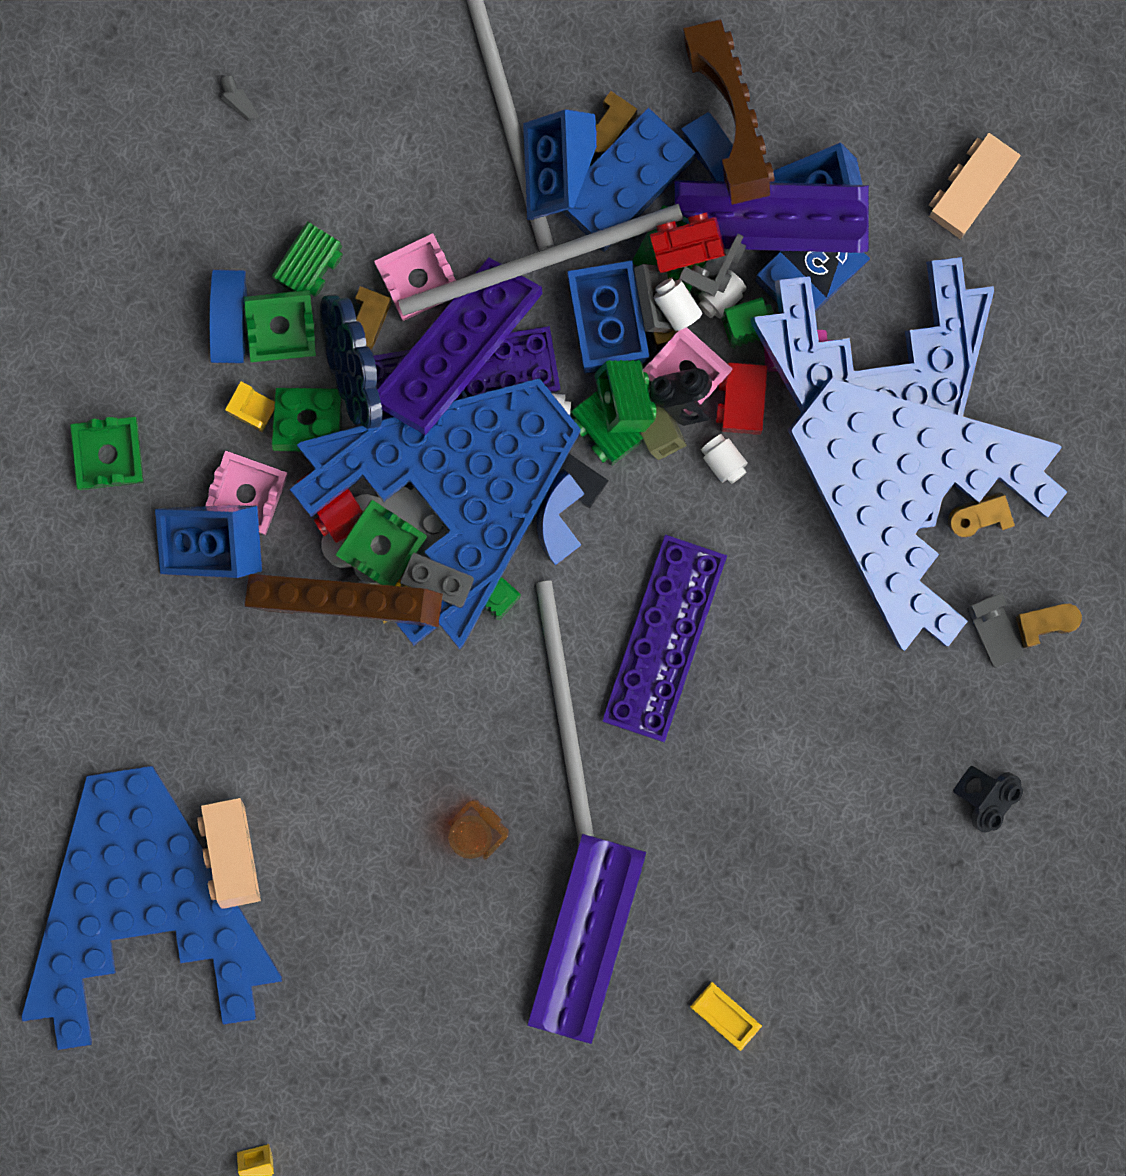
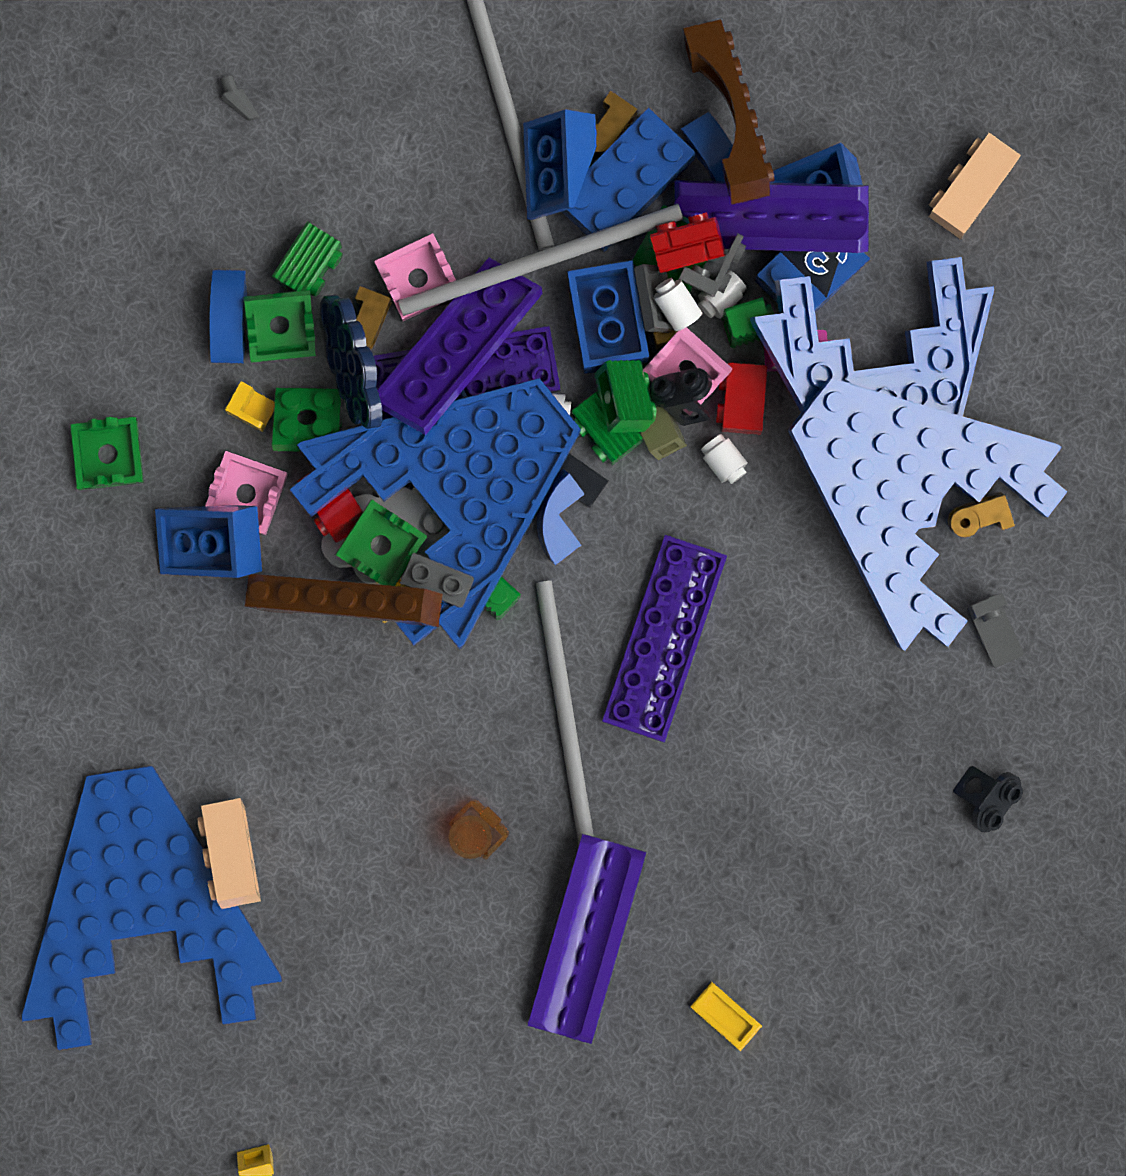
pearl gold leg [1016,604,1082,648] -> none

